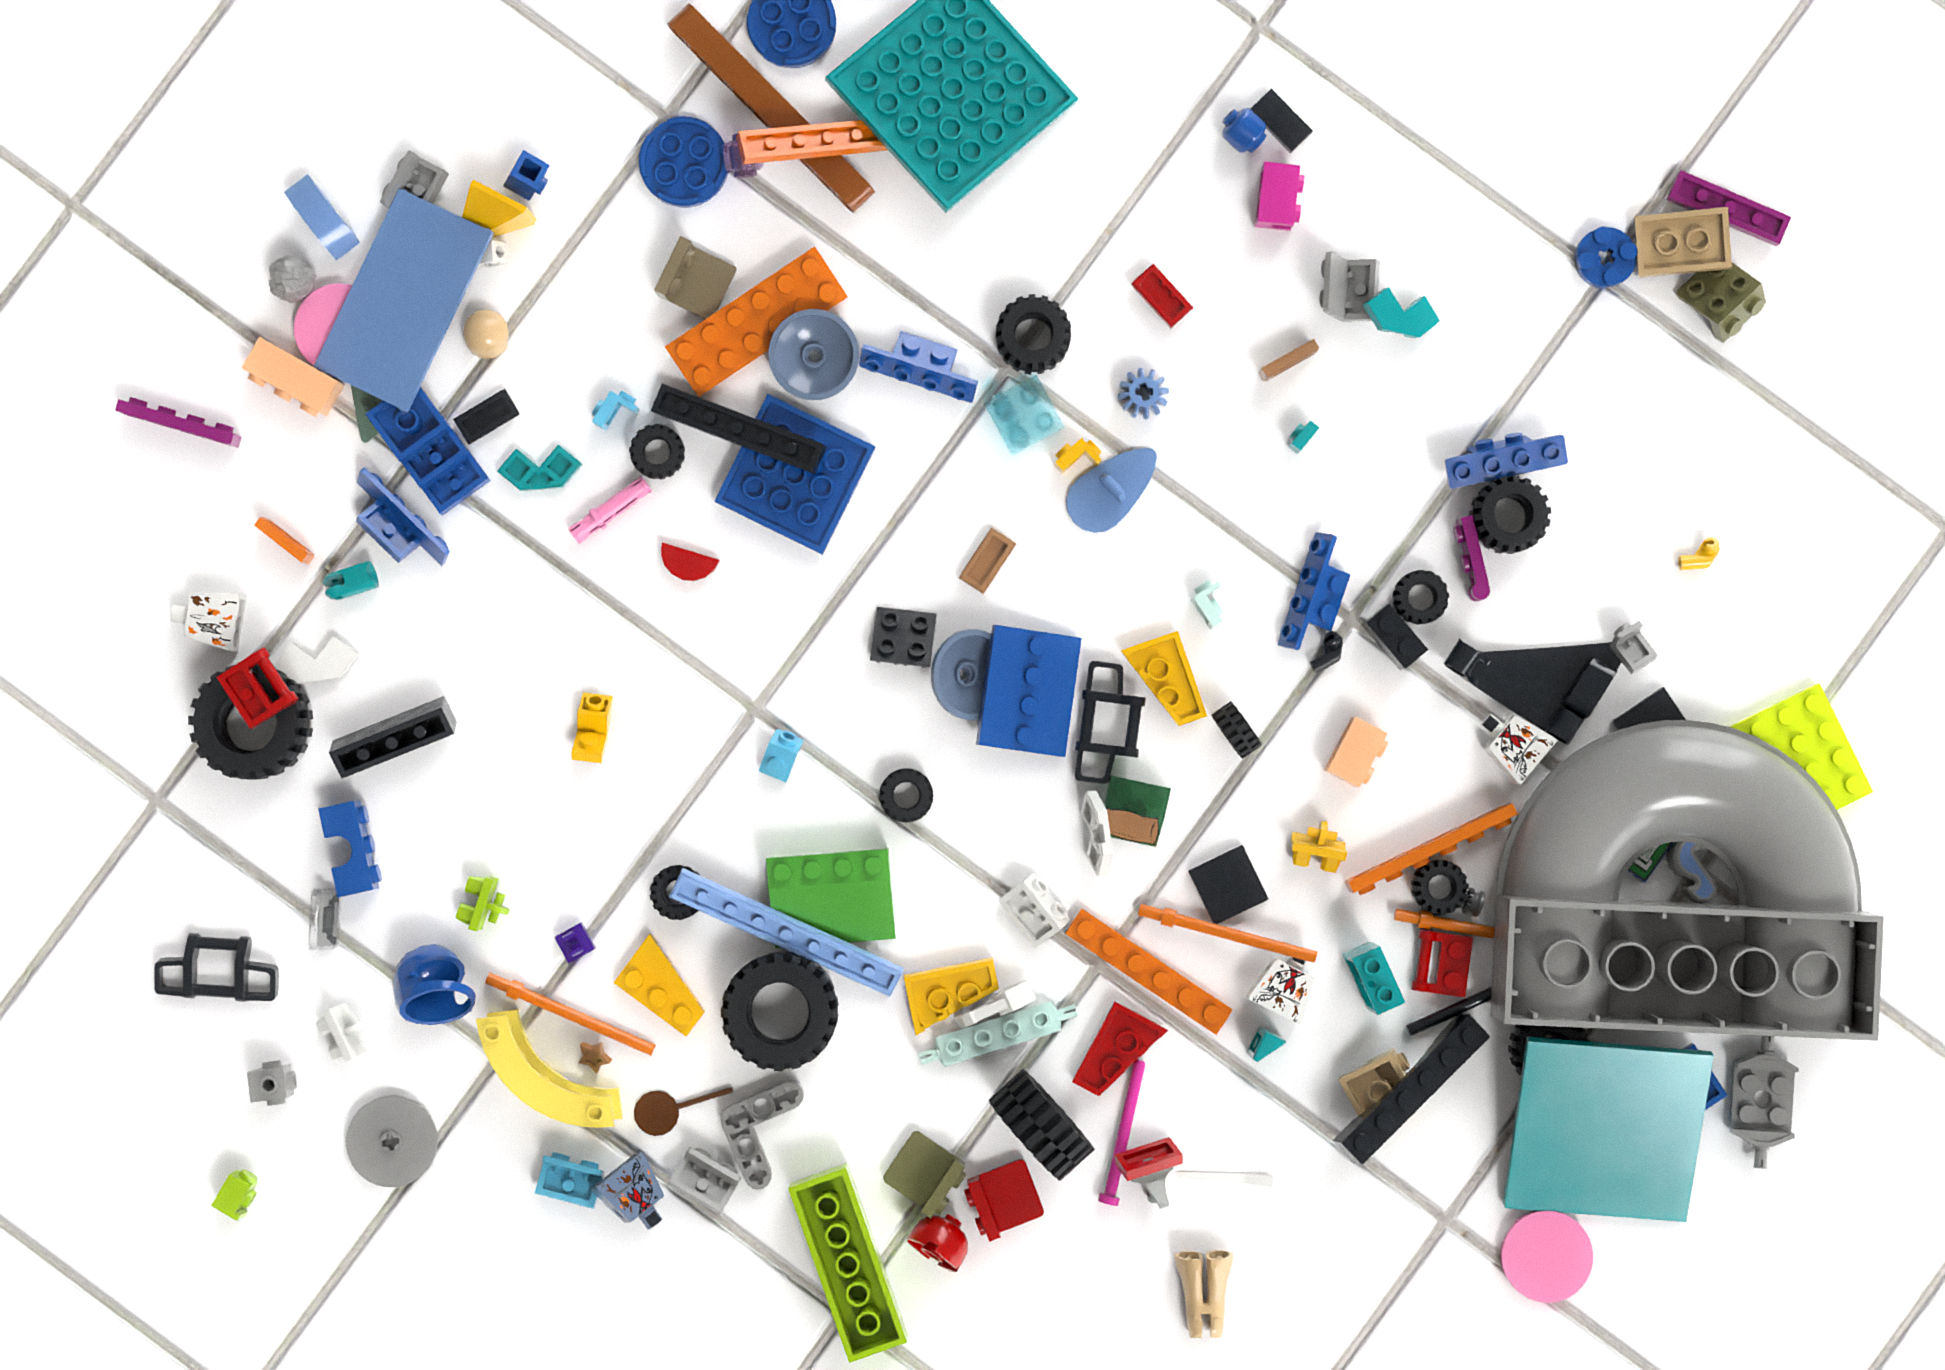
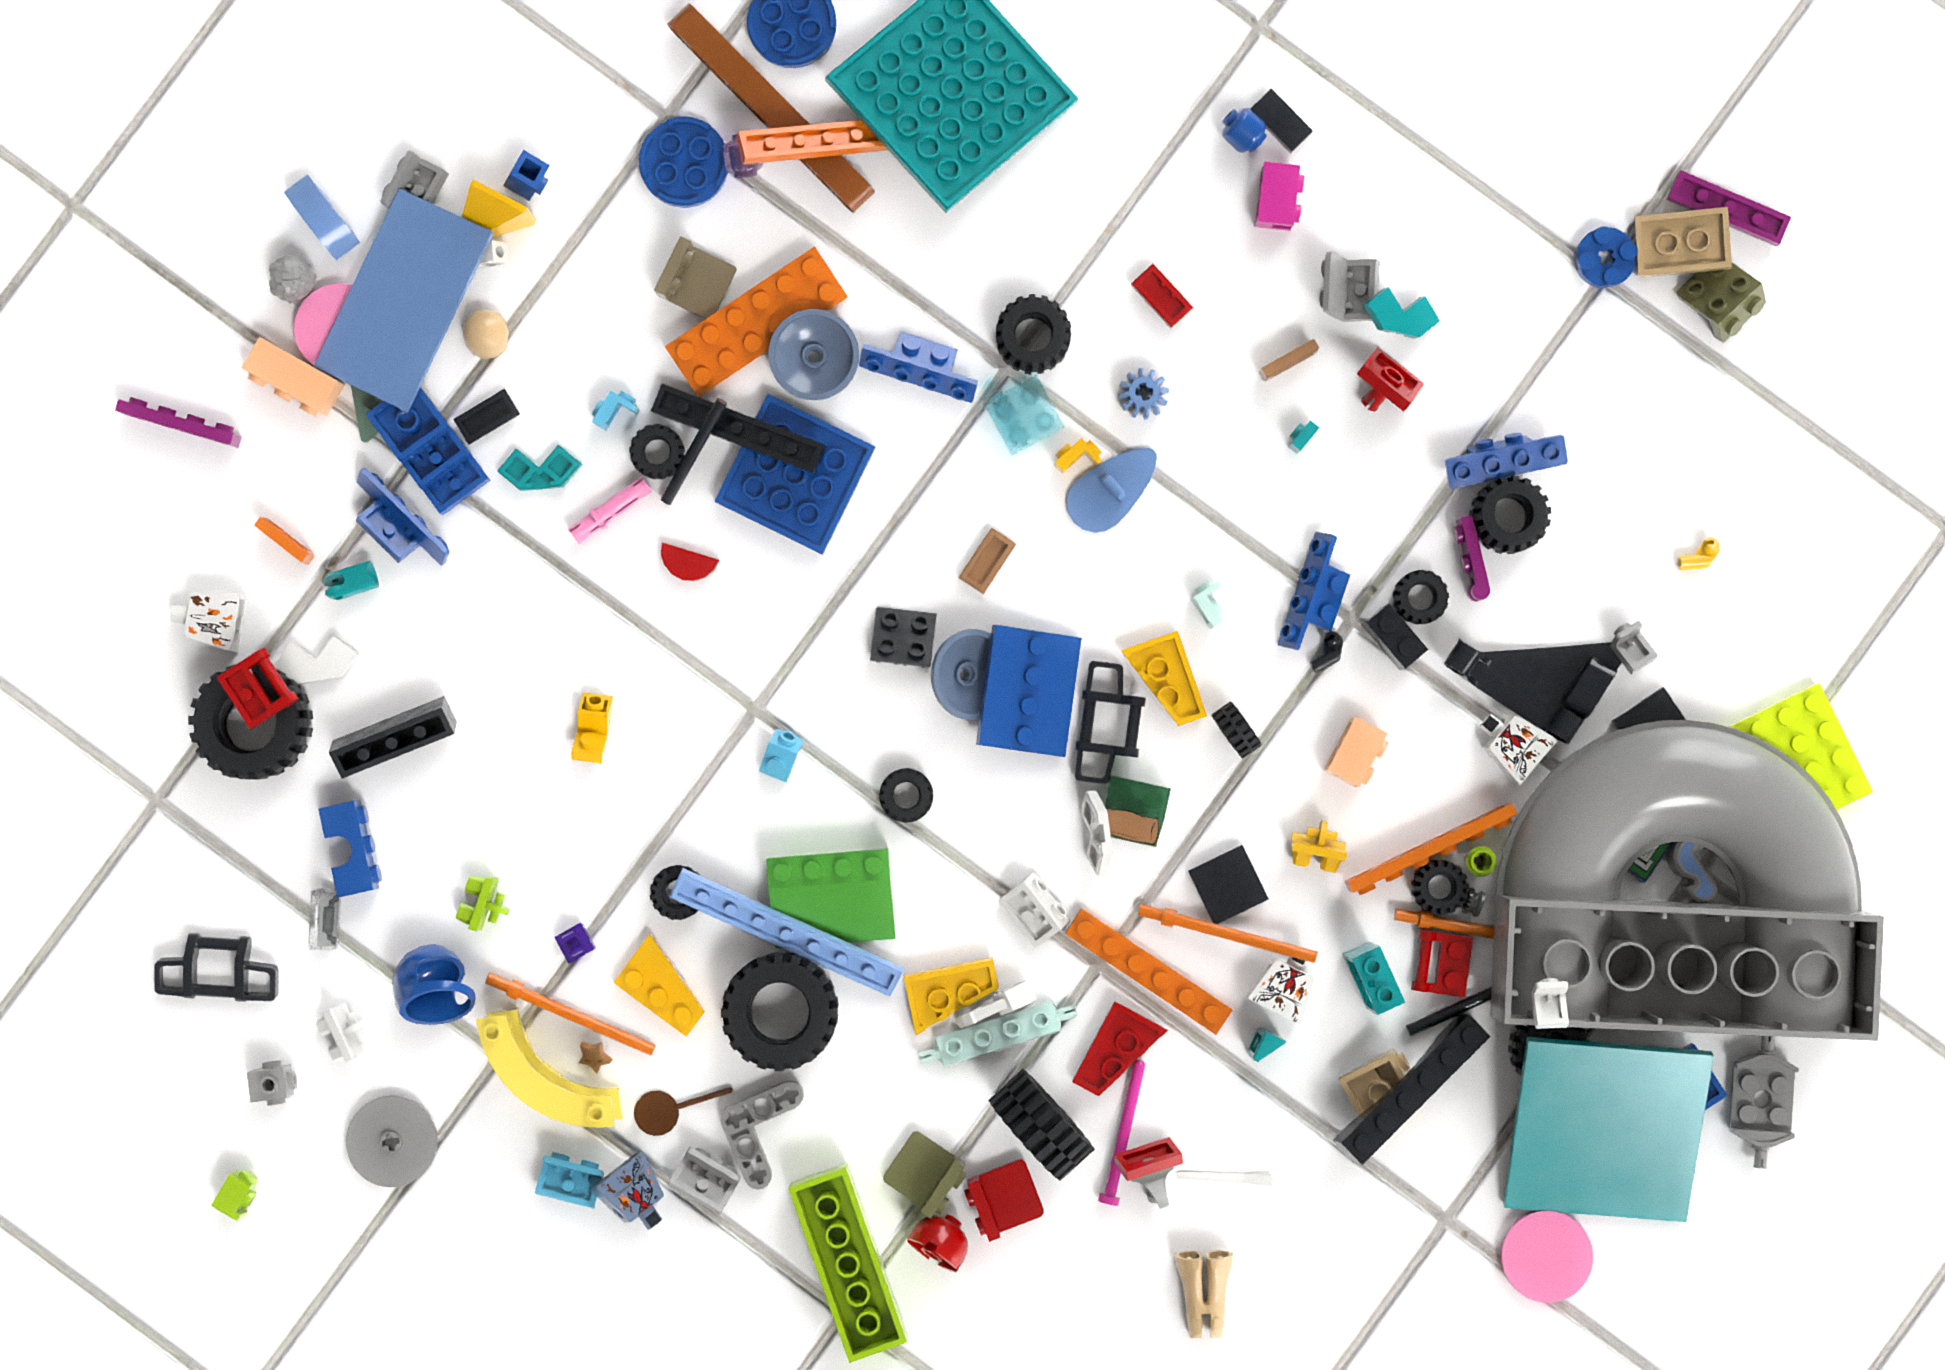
none -> black bar [661,398,727,505]
none -> red tile [1357,346,1424,412]
none -> lime cone [1466,846,1497,877]
none -> white bracket [1531,978,1569,1029]

